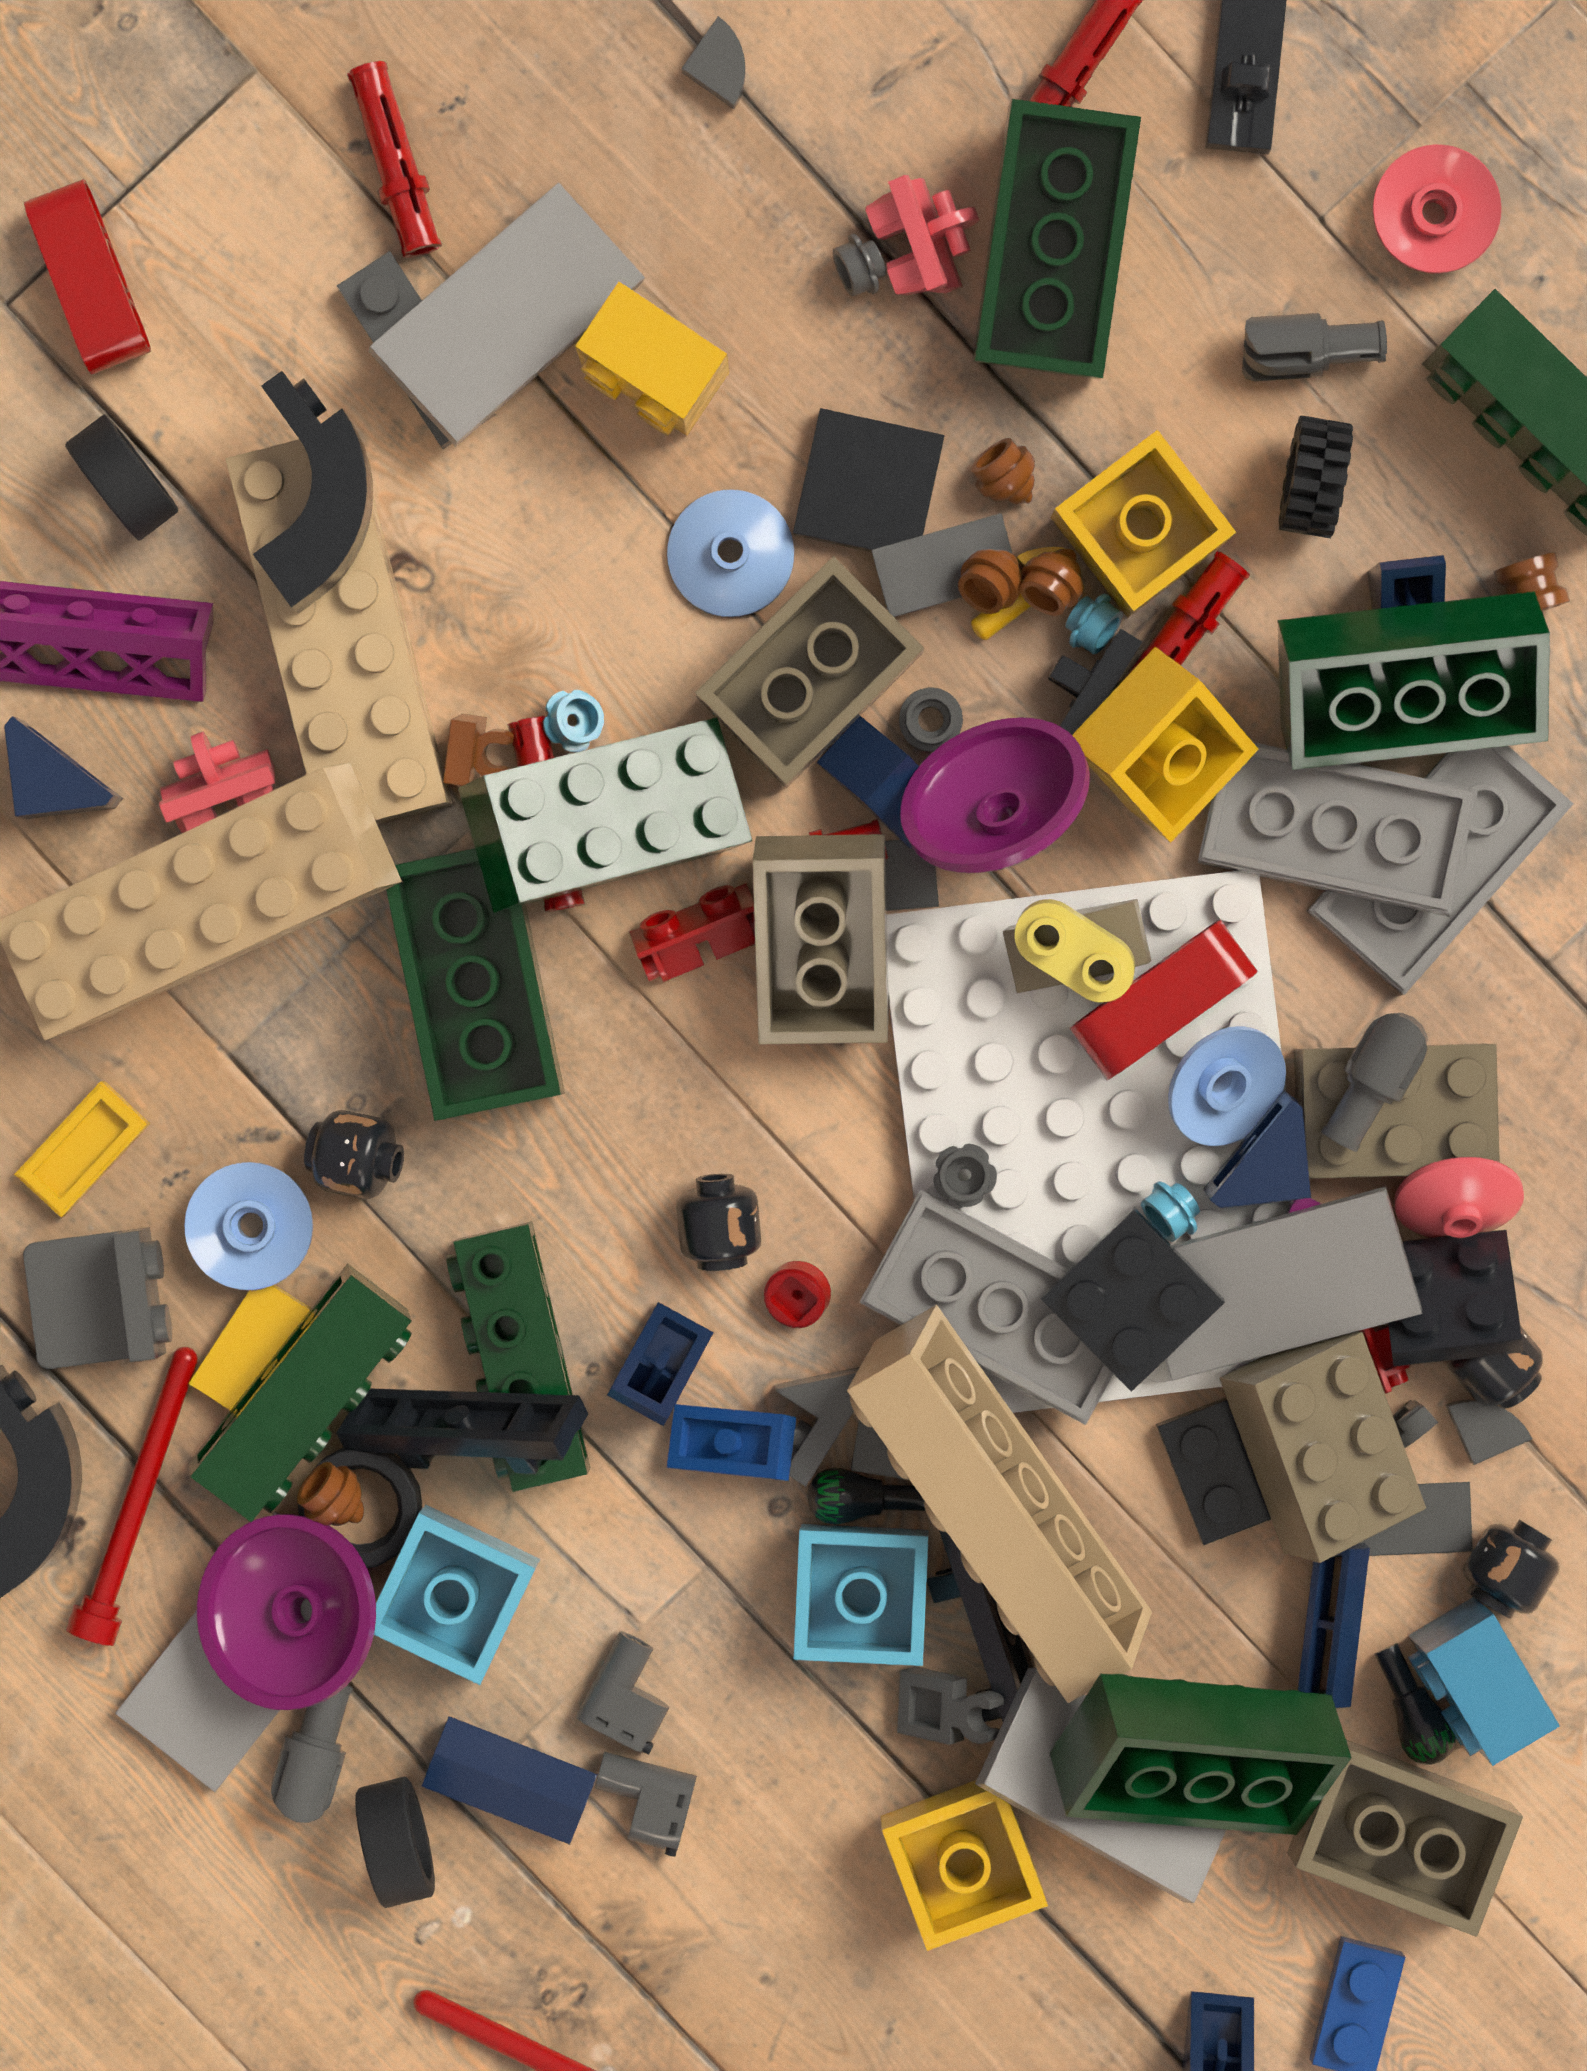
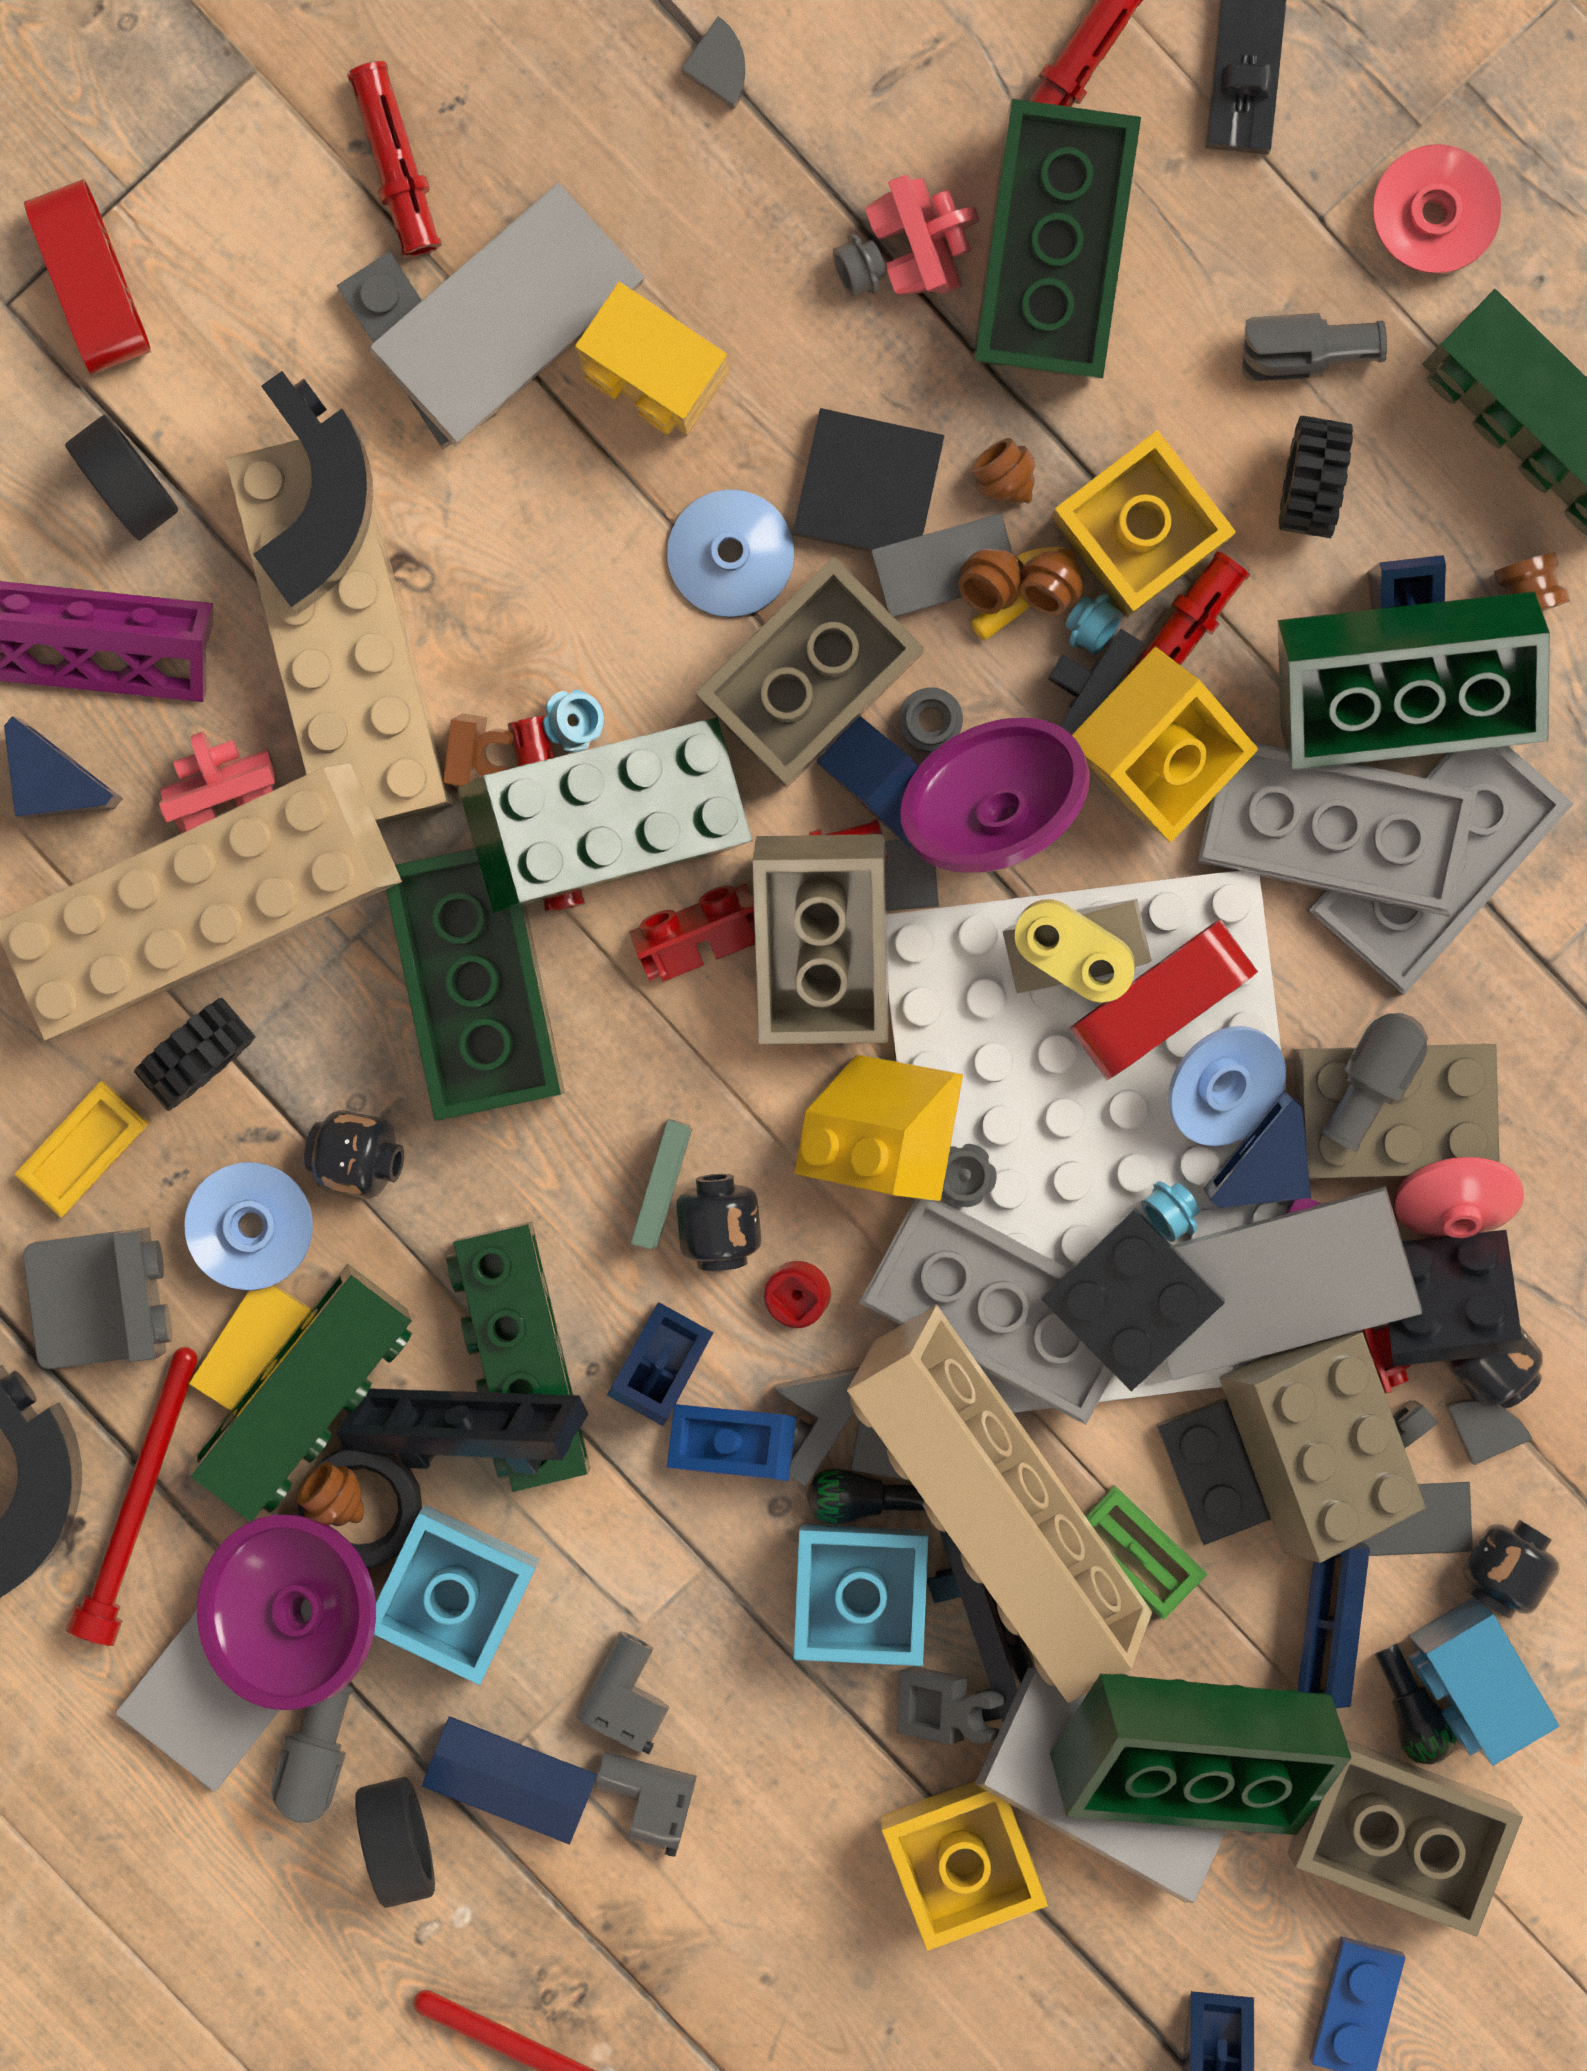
none -> black tyre [134,998,256,1111]
none -> sand green tile [631,1119,692,1250]
none -> yellow slope [794,1055,963,1201]
none -> bright green tile [1085,1485,1208,1620]

